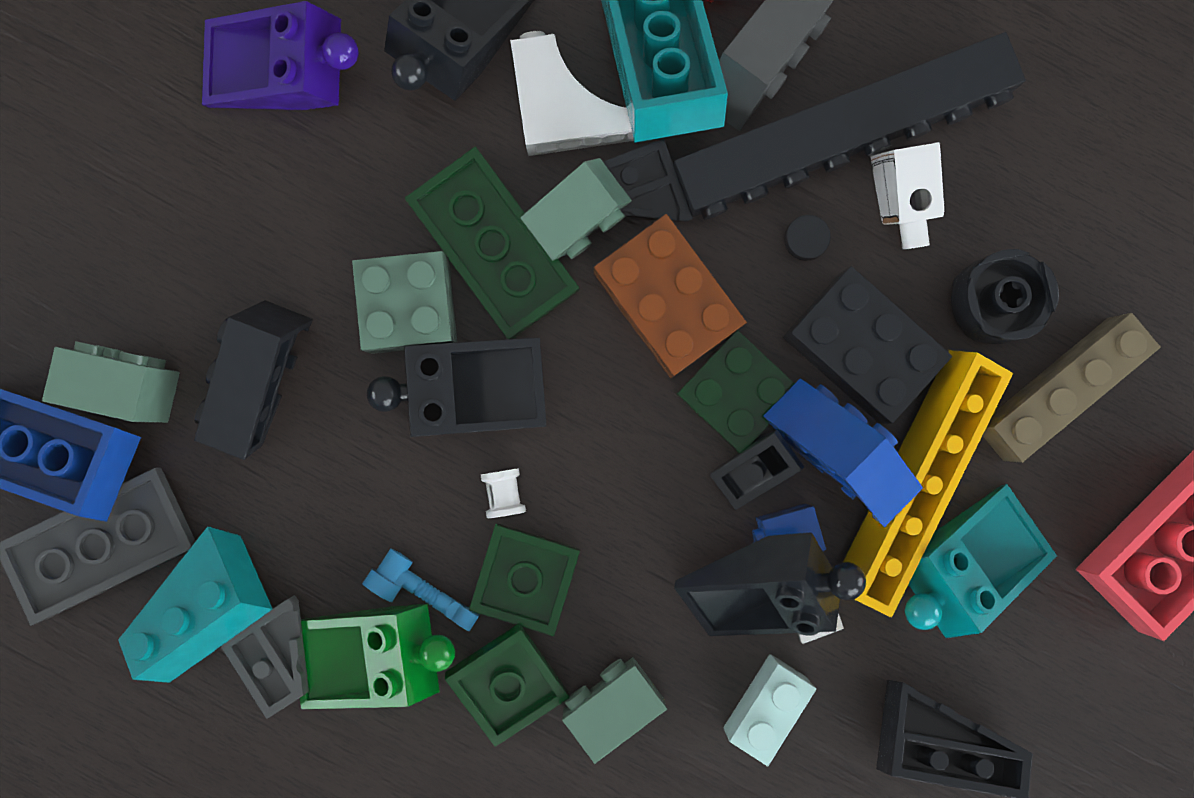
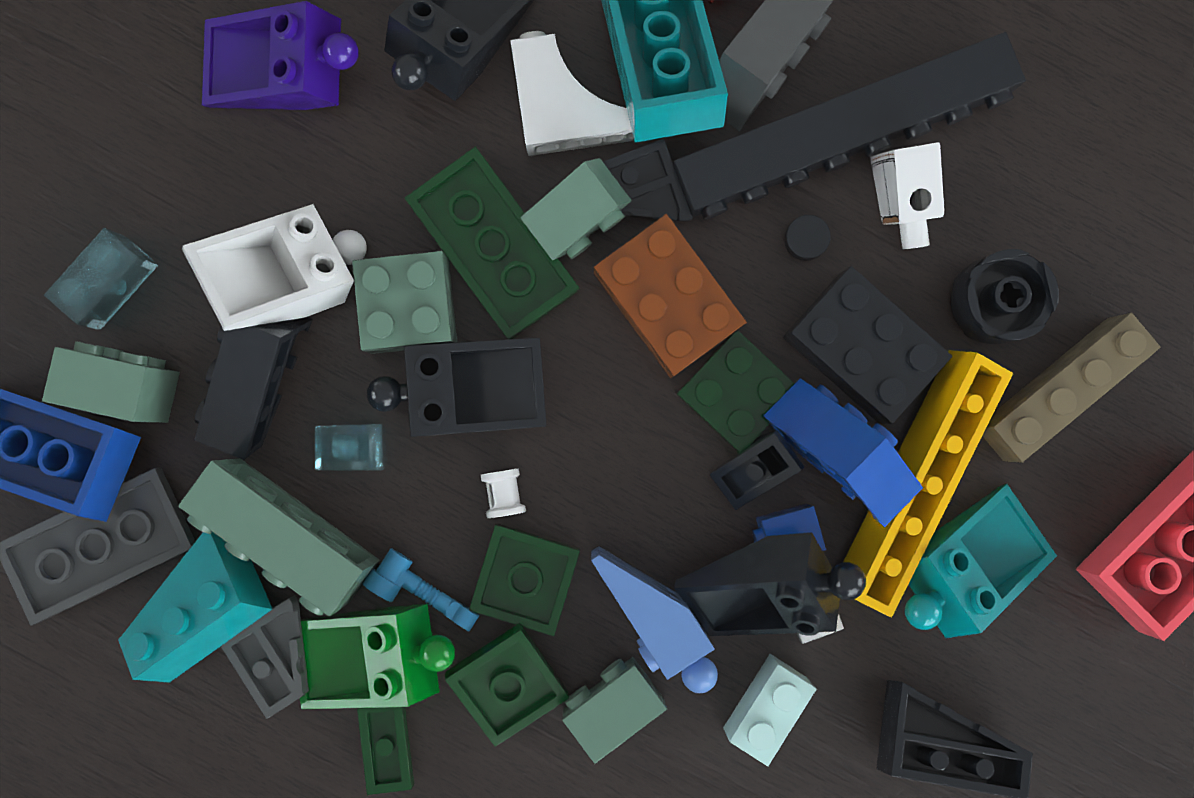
none -> clear light blue brick [44,228,158,330]
none -> sand green brick [178,458,380,617]
none -> white slope [182,204,367,331]
none -> clear light blue slope [315,424,386,470]
none -> dark green plate [357,707,414,795]
none -> medium blue slope [591,546,718,693]

